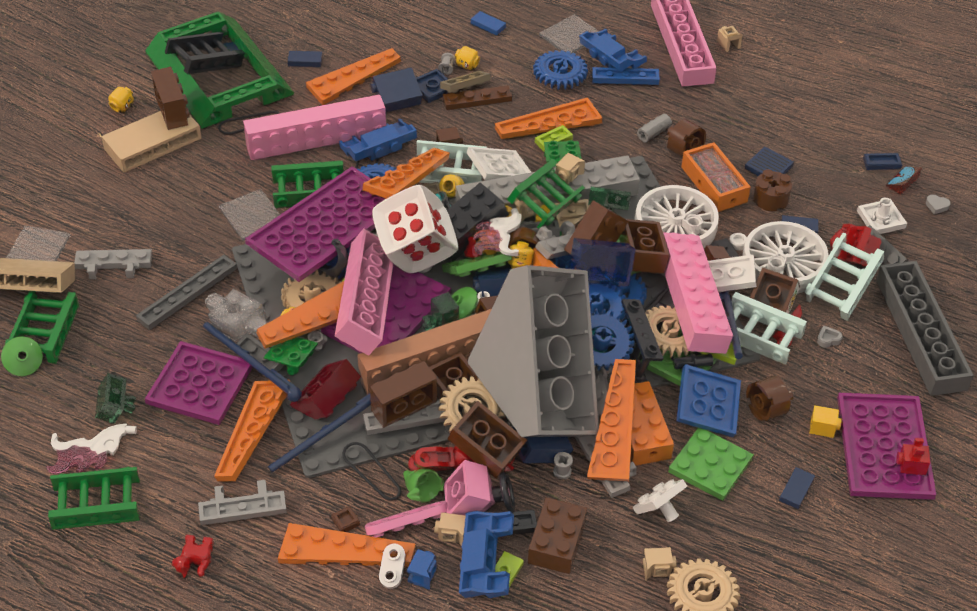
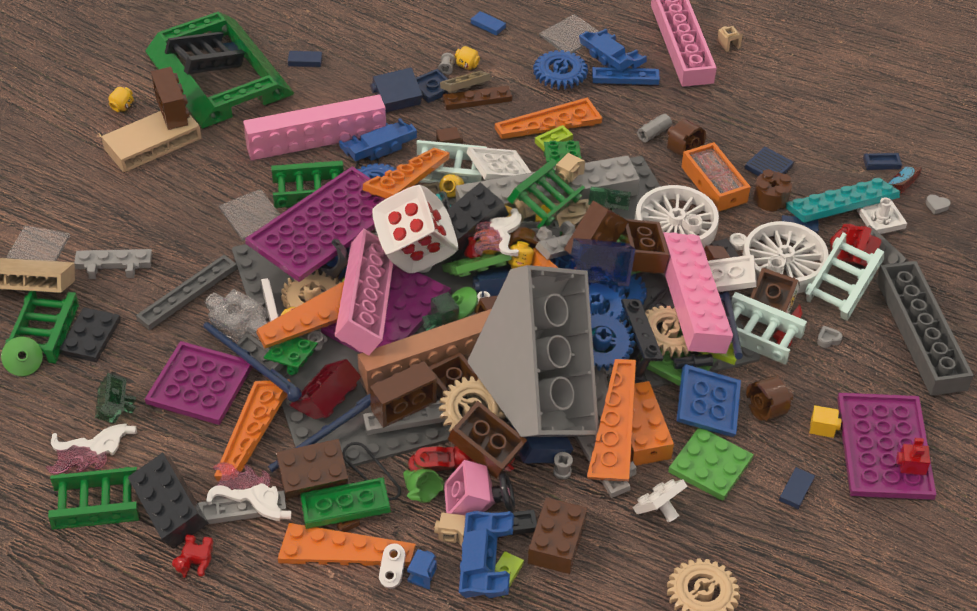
black piece [218,111,280,135] -> none
orange wing [306,48,401,105] -> none
bright pink plate [365,501,447,537] -> none
tan window [642,547,676,581] -> none
none -> black plate [59,307,121,363]
none -> black brick [128,452,209,549]
none -> piece [206,462,291,521]
none -> white tile [261,278,278,321]
none -> reddish brown brick [276,439,348,499]
none -> green tile [300,477,391,529]
none -> teal plate [786,178,900,223]

